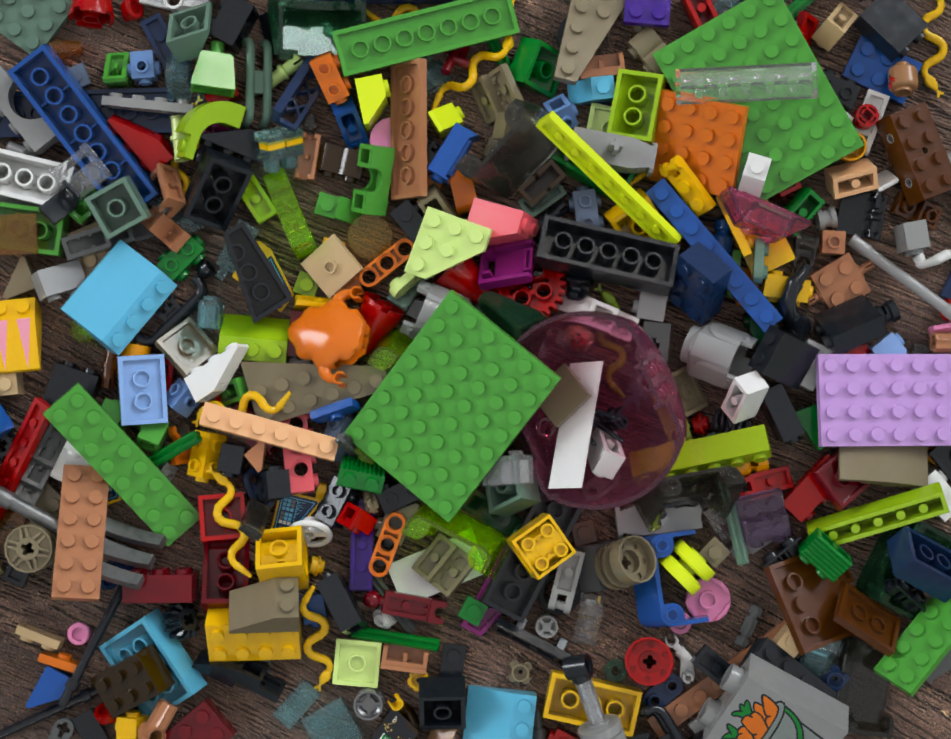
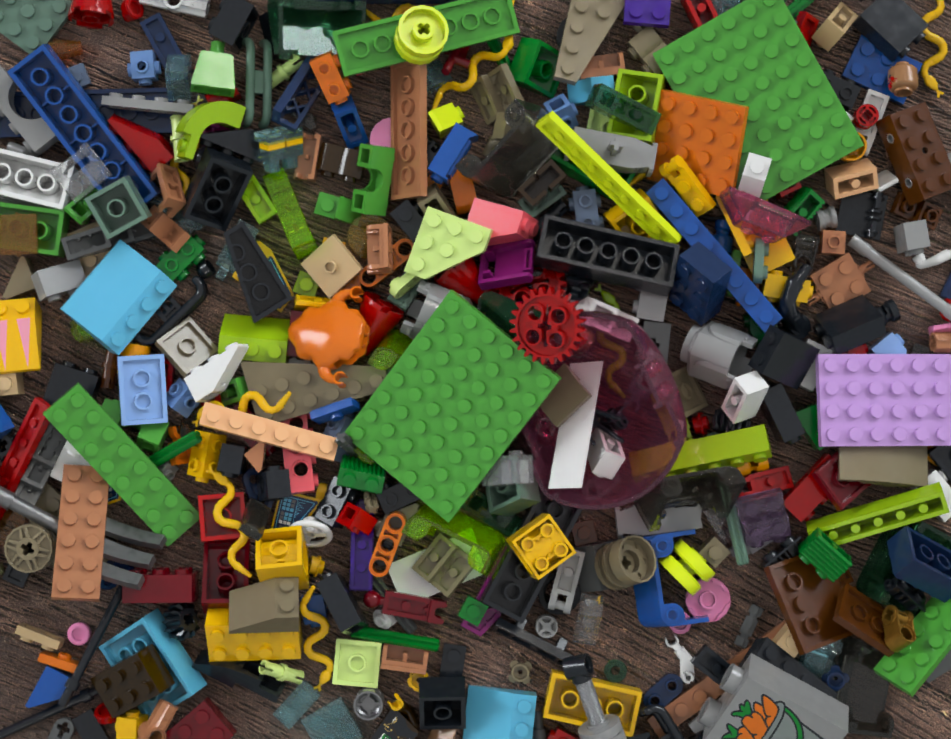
black bracket [38,179,81,225] -> none
bright green slope [102,52,132,89] -> none
sand green slope [166,1,213,63] -> none
clear light blue brick [196,296,225,331] -> none
neon yellow slope [354,74,391,131] -> none
red wheel [625,637,674,687] -> none
clear brick [675,62,818,105] -> none
none -> yellowish green pin [258,660,305,685]
none -> nougat hinge [366,223,393,275]
none -> neon yellow wheel [394,5,449,65]
none -> red gear [509,286,587,365]
none -> clear green slope [585,83,662,135]
none -> pearl gold piece [882,605,916,652]

